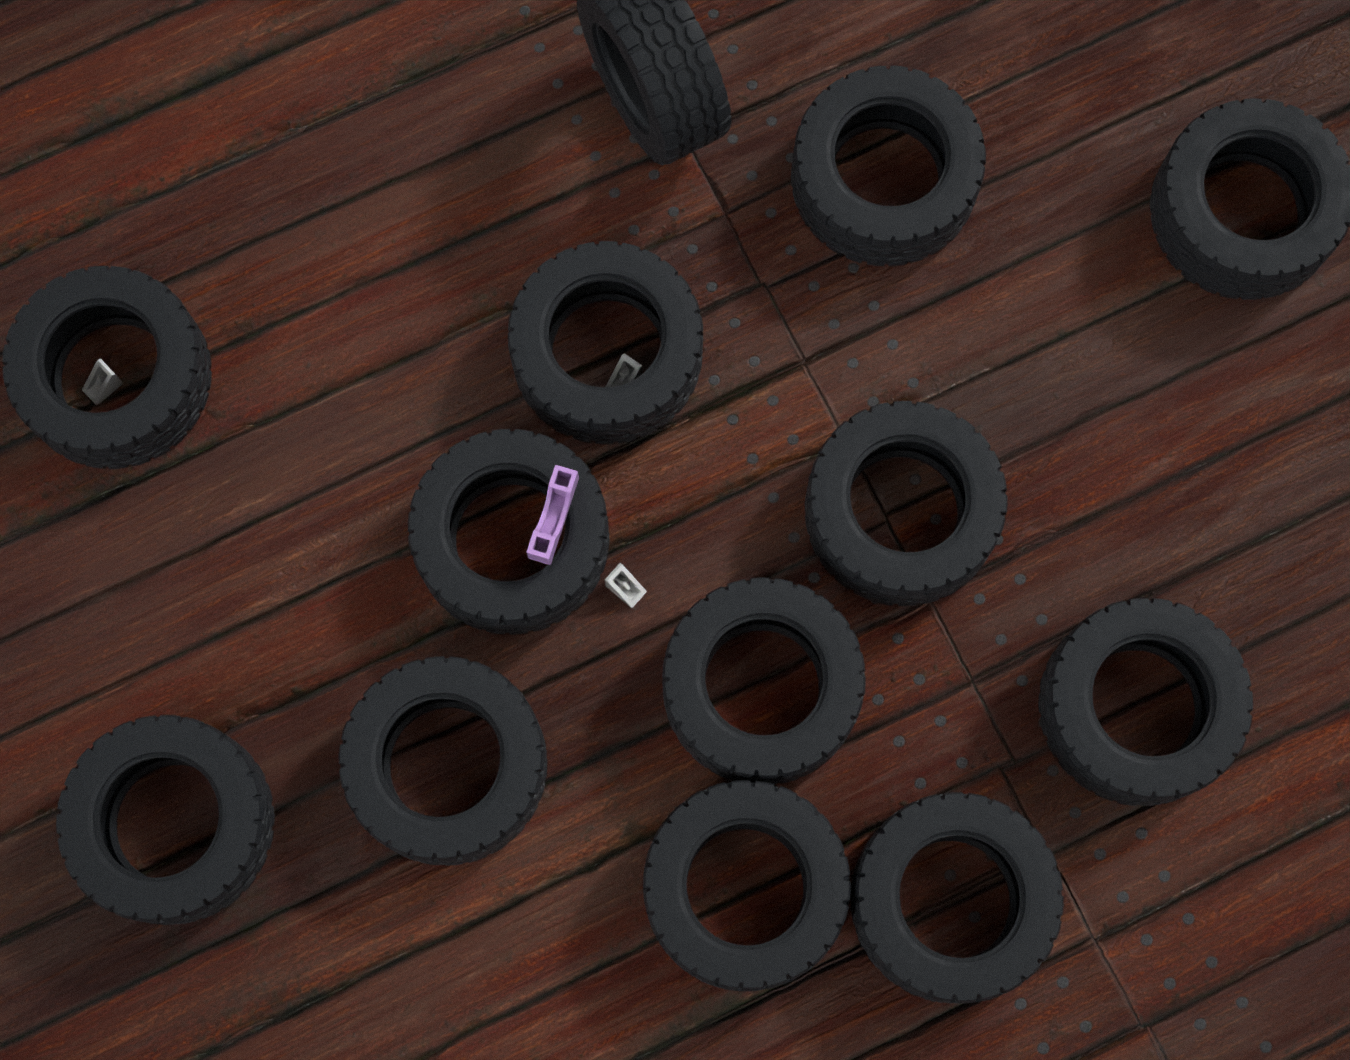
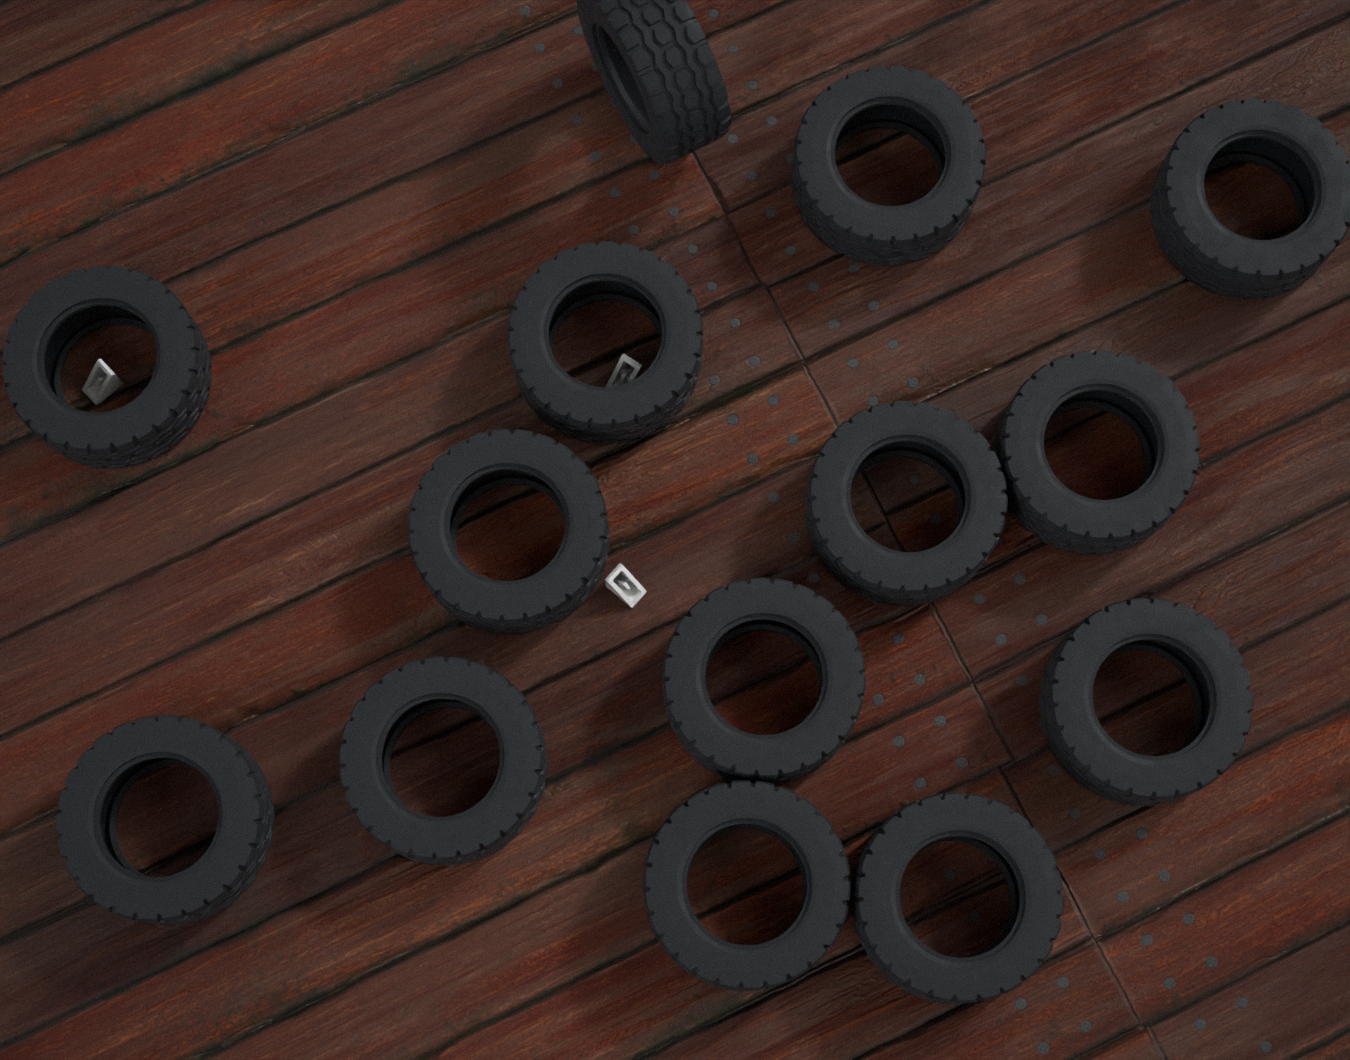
lavender arch [526,465,579,565] -> none
none -> black tyre [993,351,1200,555]

